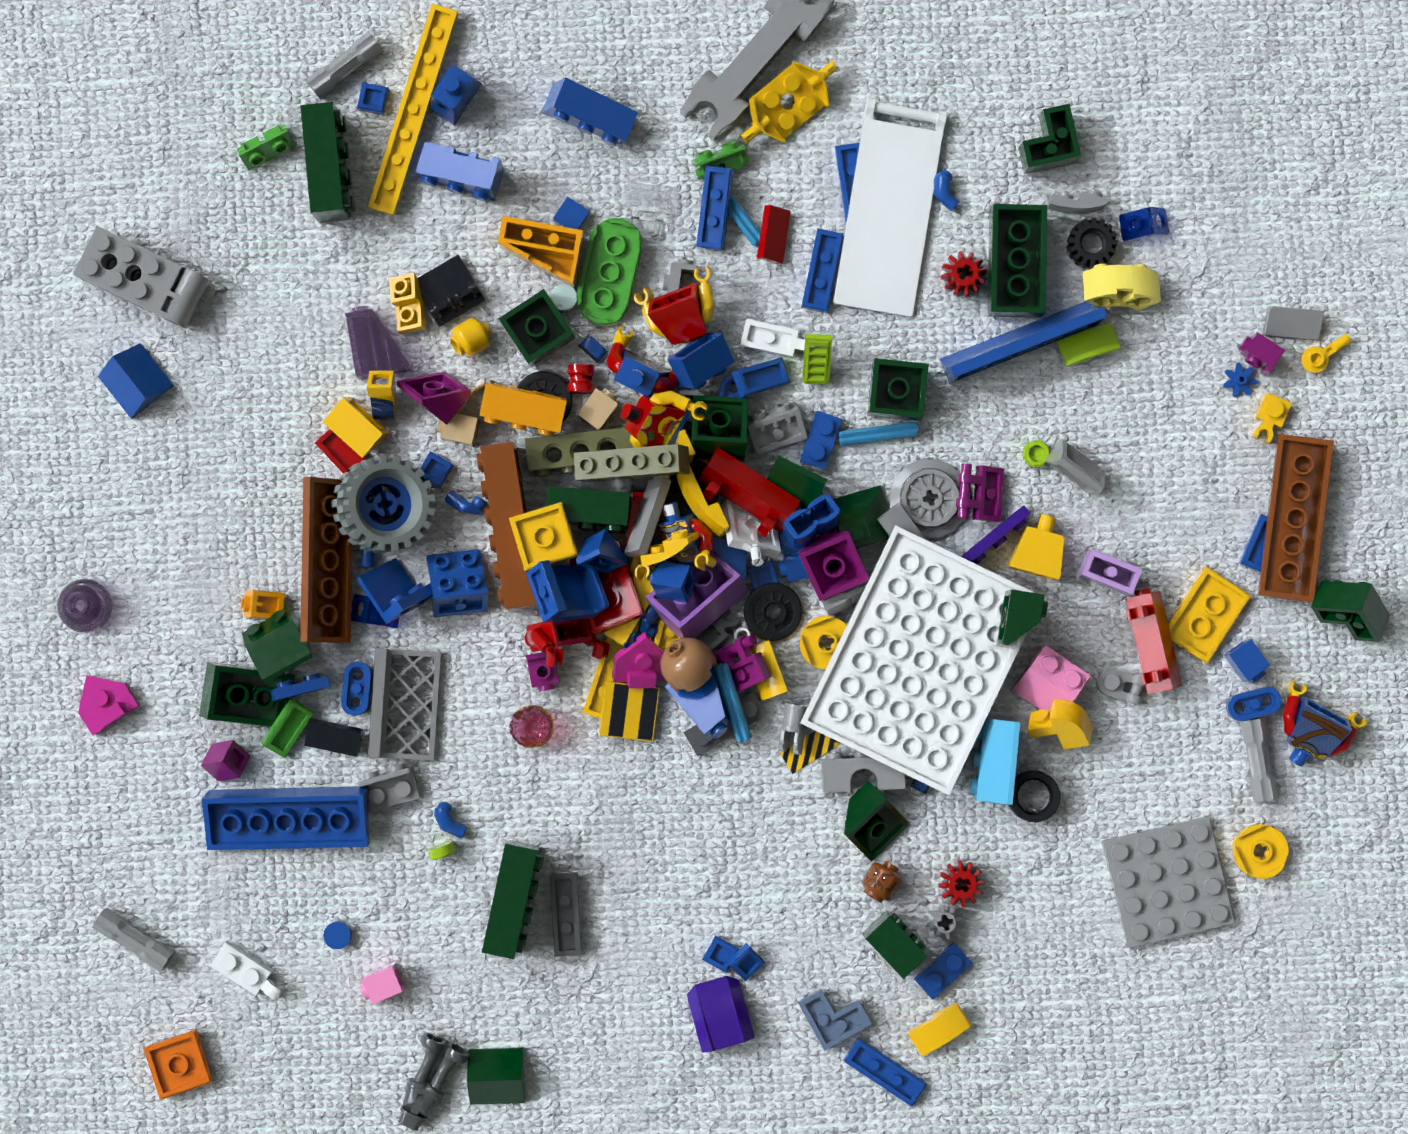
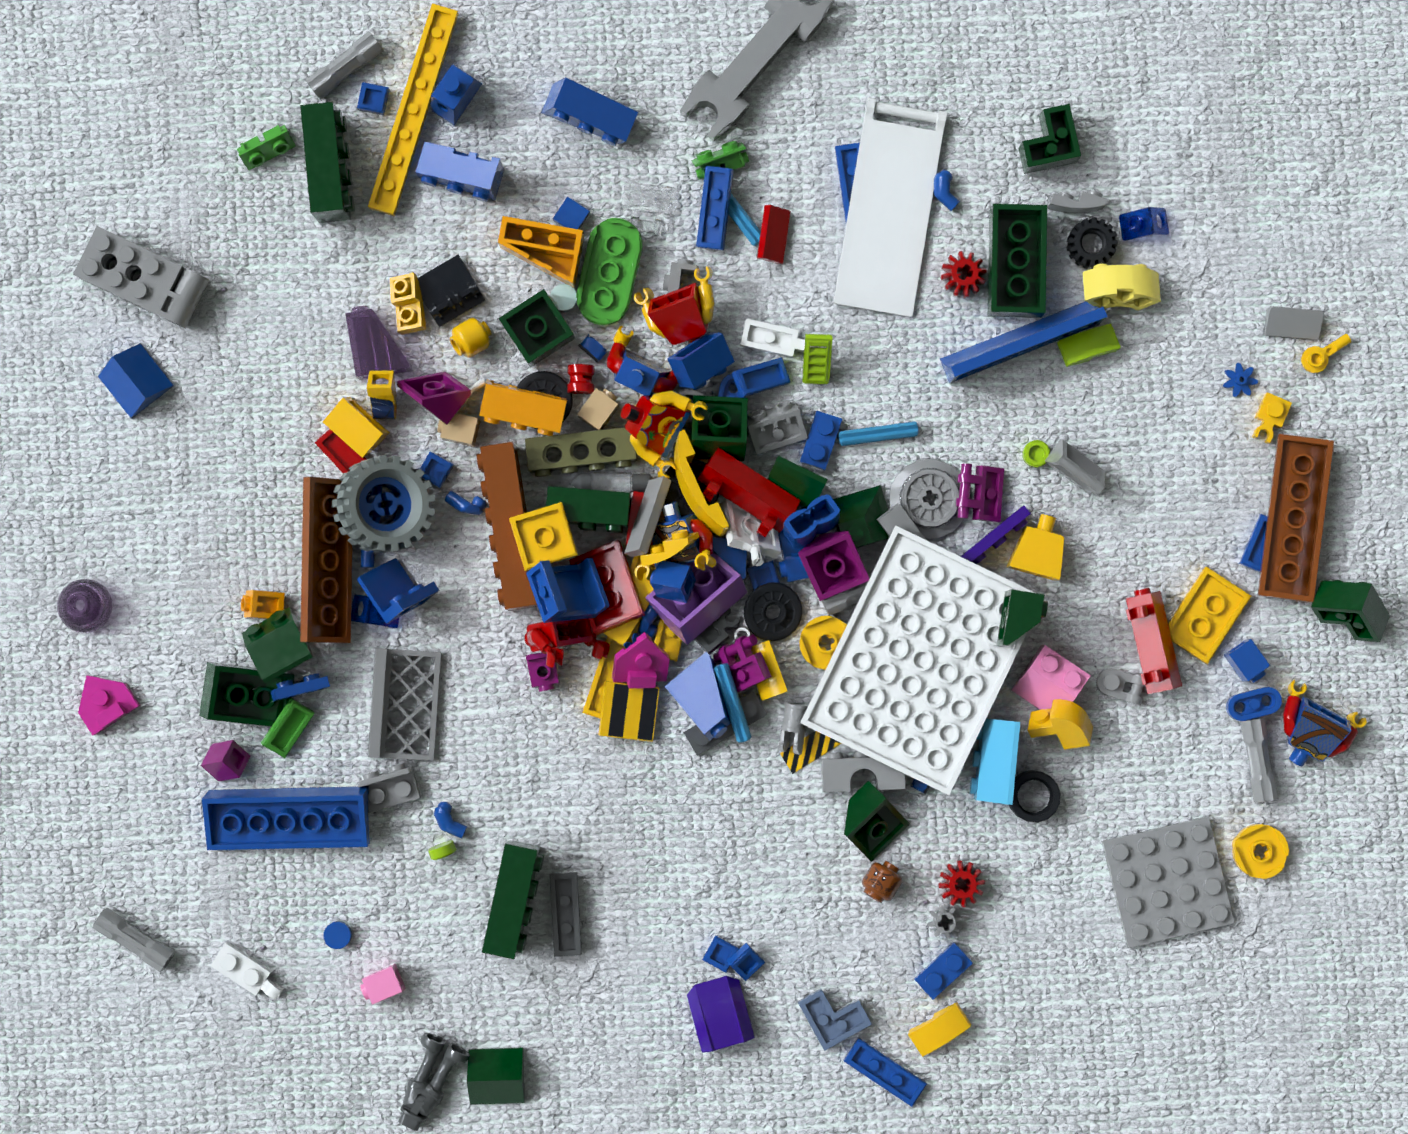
orange plate [143,1029,214,1100] -> none
black tile [304,718,363,757] -> none
blue plate [341,661,372,716] -> none
blue bracket [426,549,488,618] -> none
clear pink hair [509,705,554,748] -> none
brick [574,444,690,482] -> none
blue slope [576,529,629,574] -> none
medium nougat cylinder [660,637,717,692] -> none
yellow plate [740,60,838,144] -> none
blue tile [801,228,844,313] -> none
dark green brick [862,911,928,979] -> none
dark green brick [867,358,929,421] -> none
lavender brick [1077,549,1142,596] -> none
magenta brick [1238,332,1285,376] -> none

